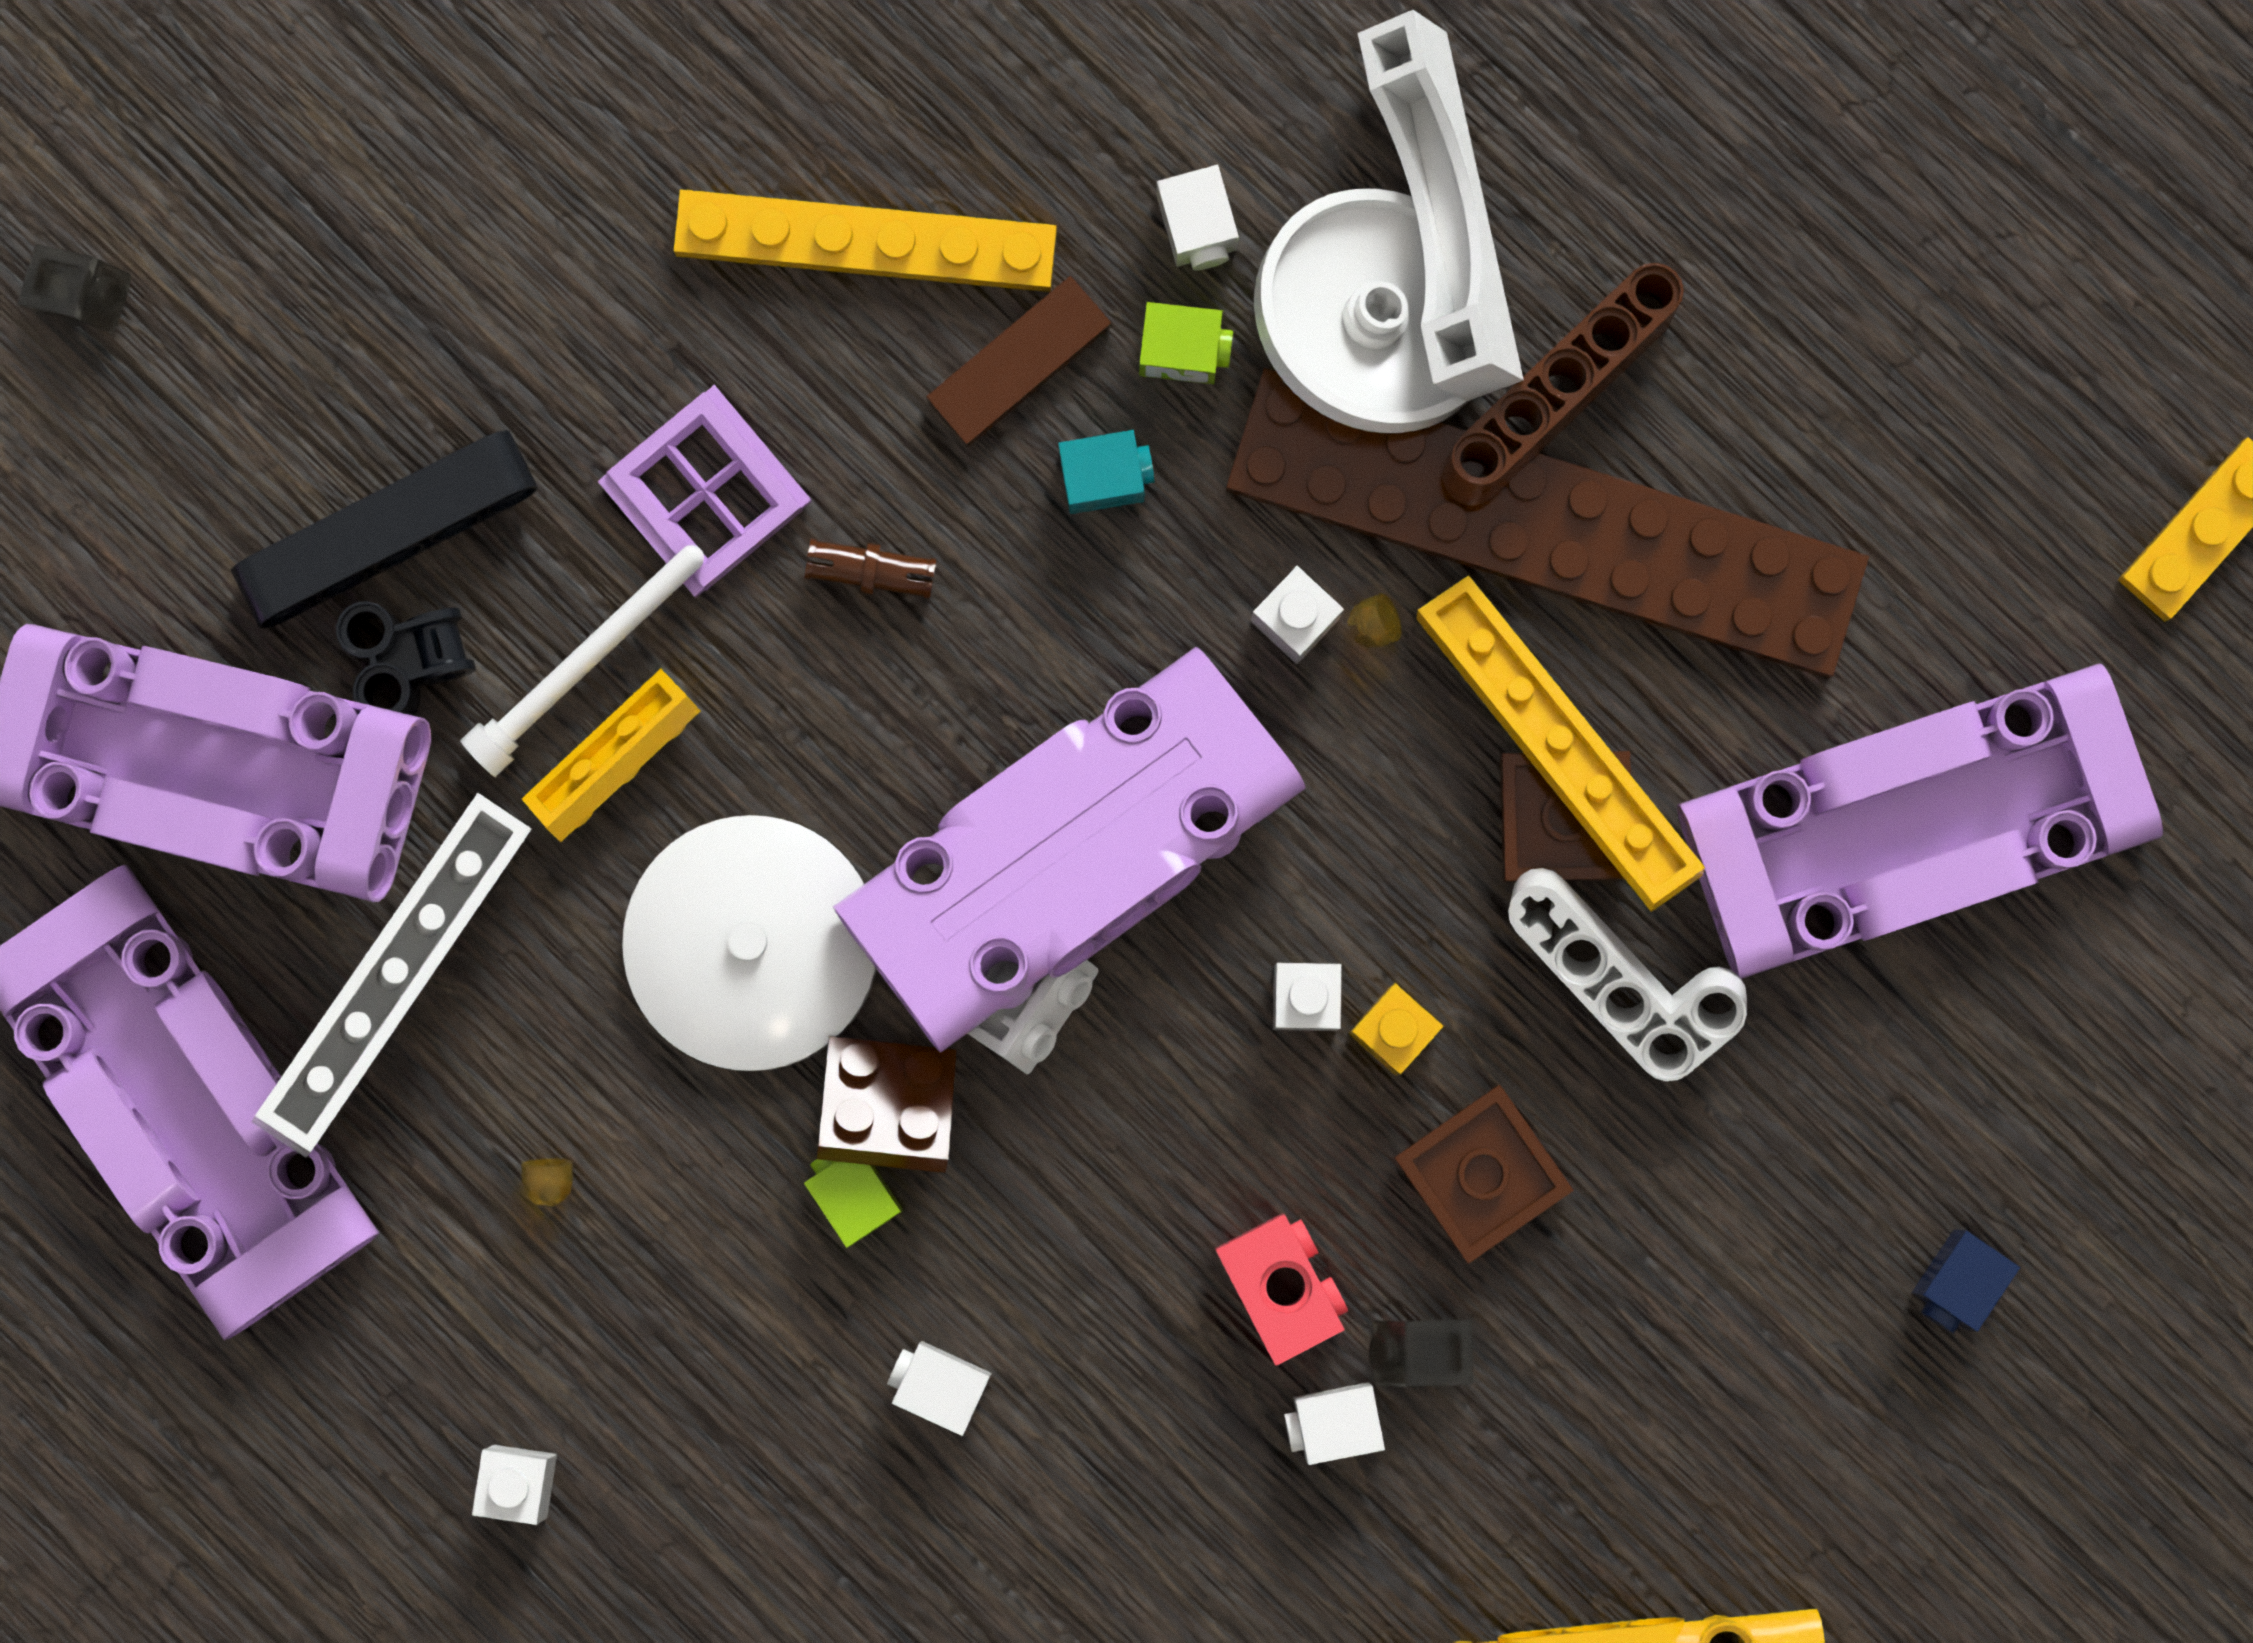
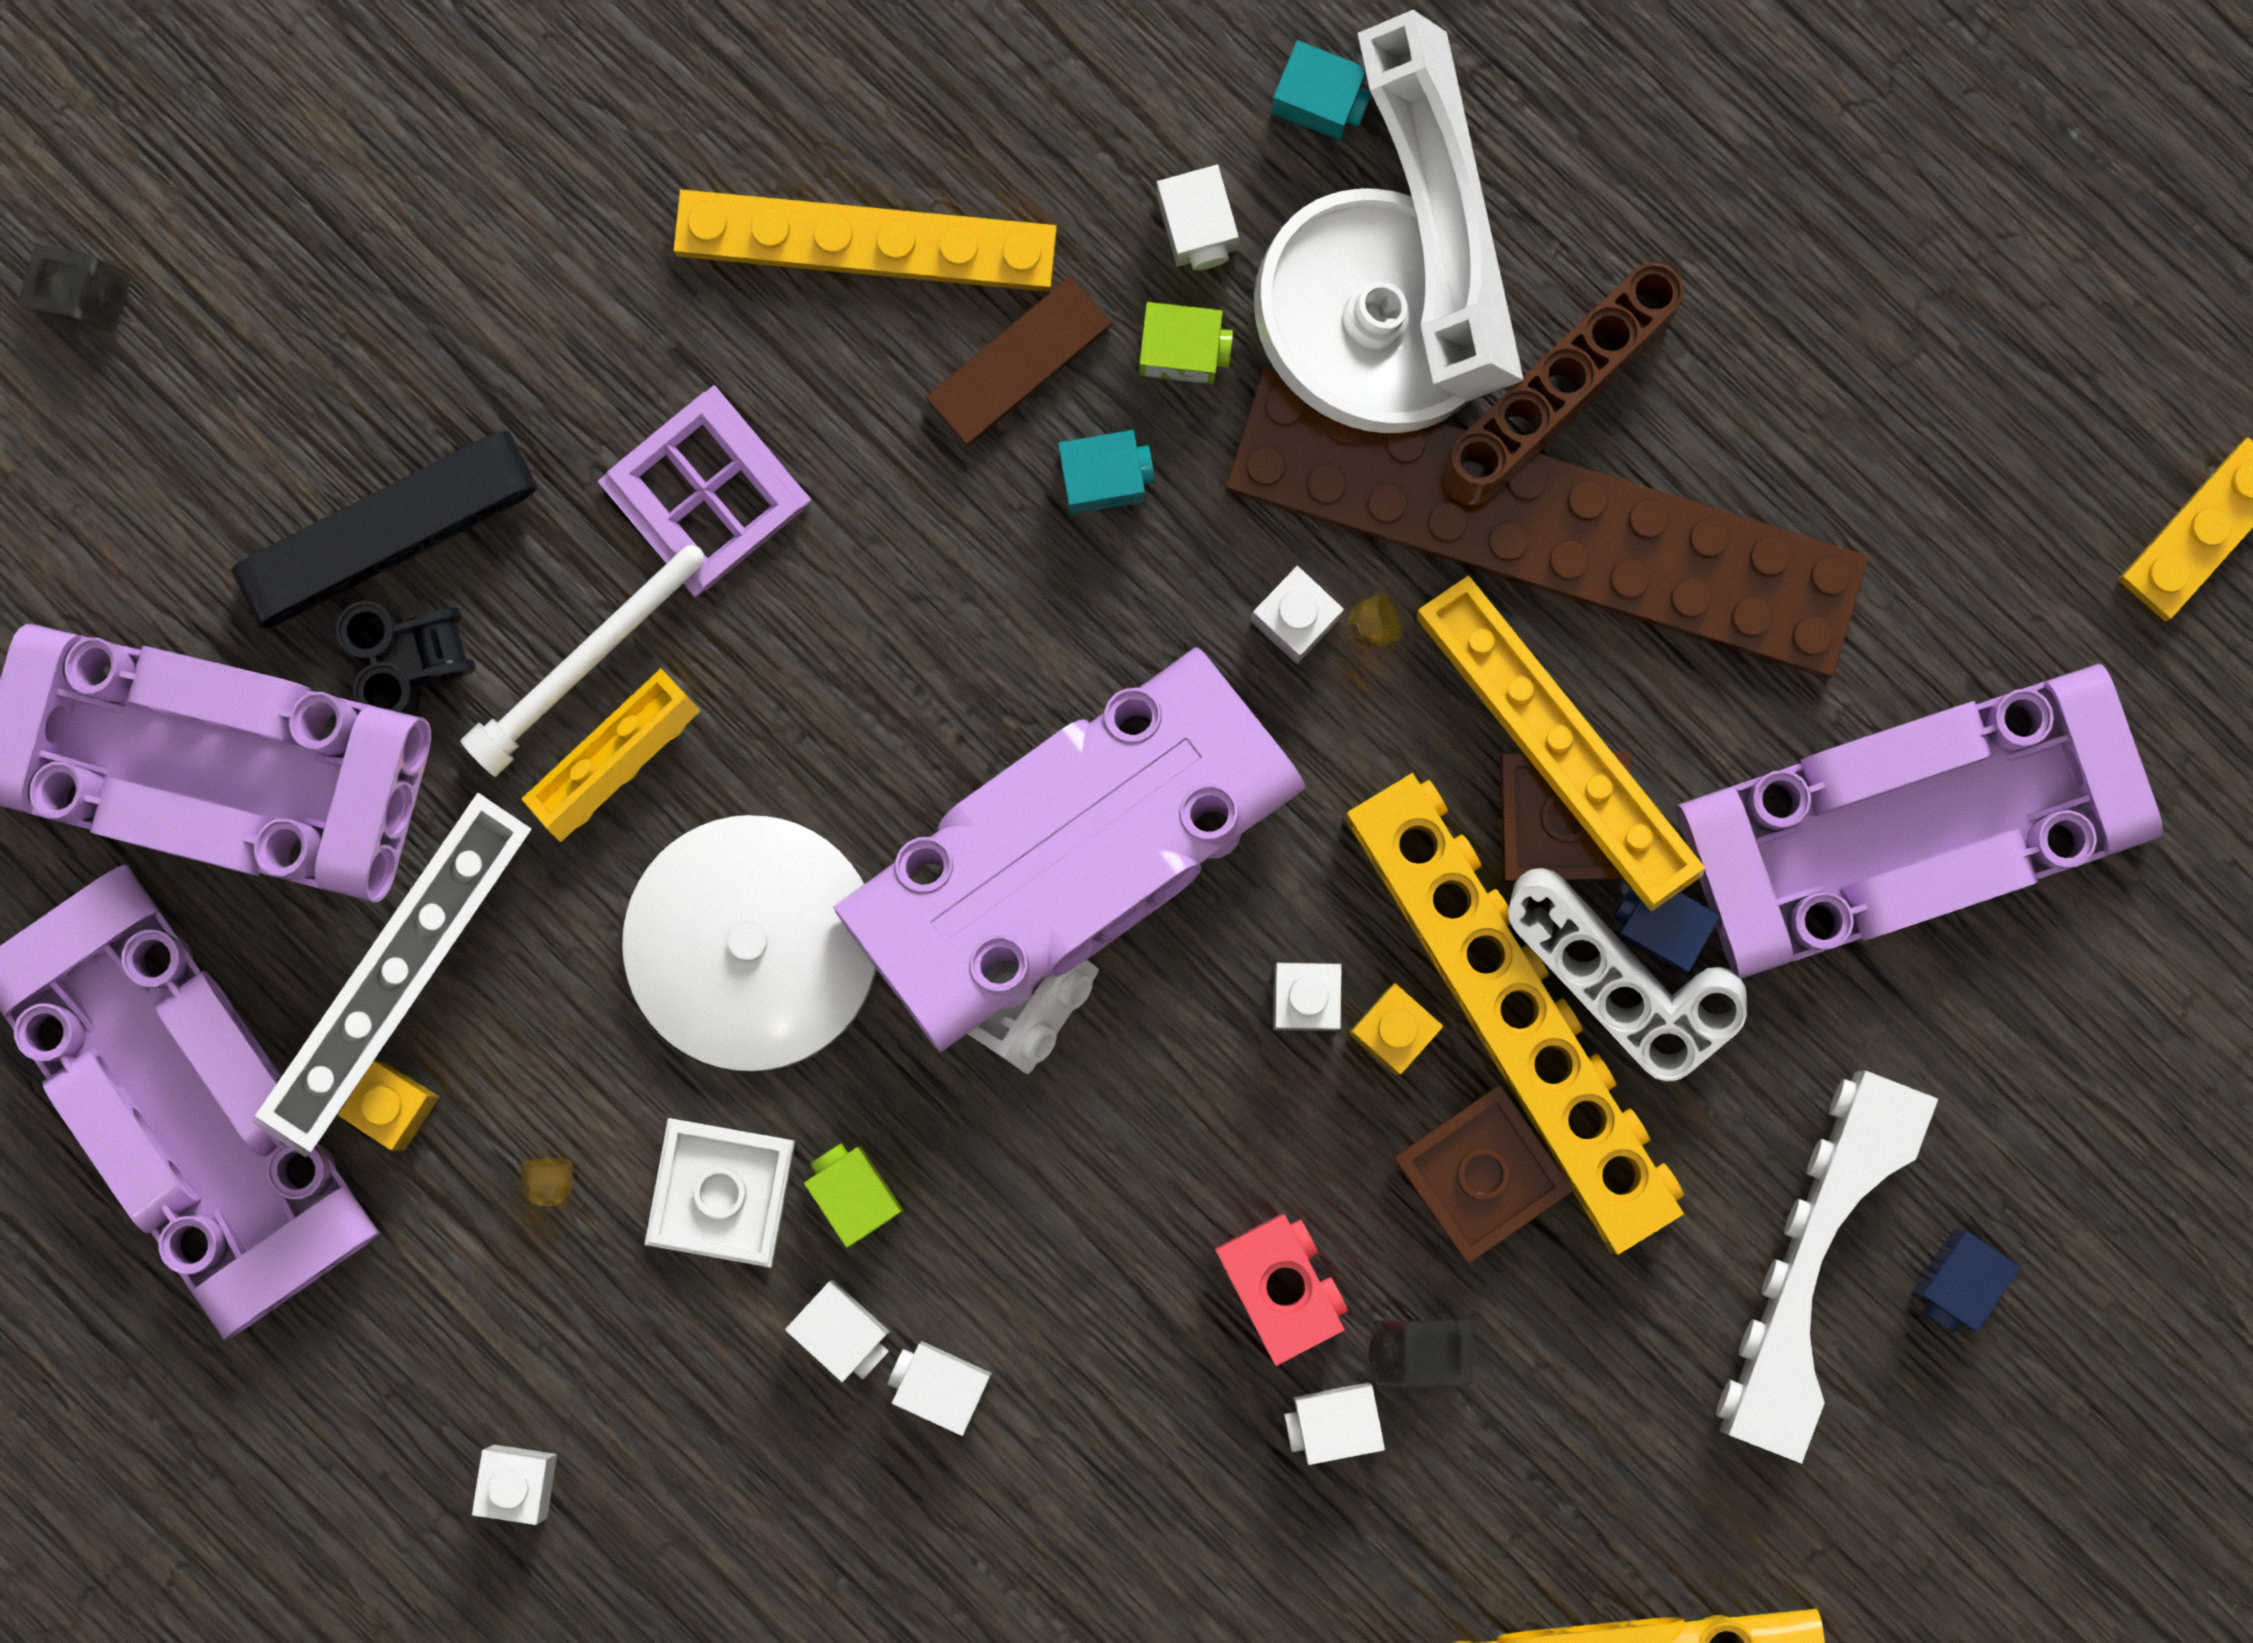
reddish brown pin [804,538,936,599] -> none
reddish brown plate [817,1036,957,1173] -> none
none -> yellow brick [338,1061,440,1151]
none -> white tile [644,1118,796,1268]
none -> white brick [785,1279,890,1382]
none -> teal brick [1271,40,1372,141]
none -> yellow brick [1344,773,1684,1255]
none -> dark blue brick [1613,886,1720,974]
none -> white arch [1716,1071,1938,1464]

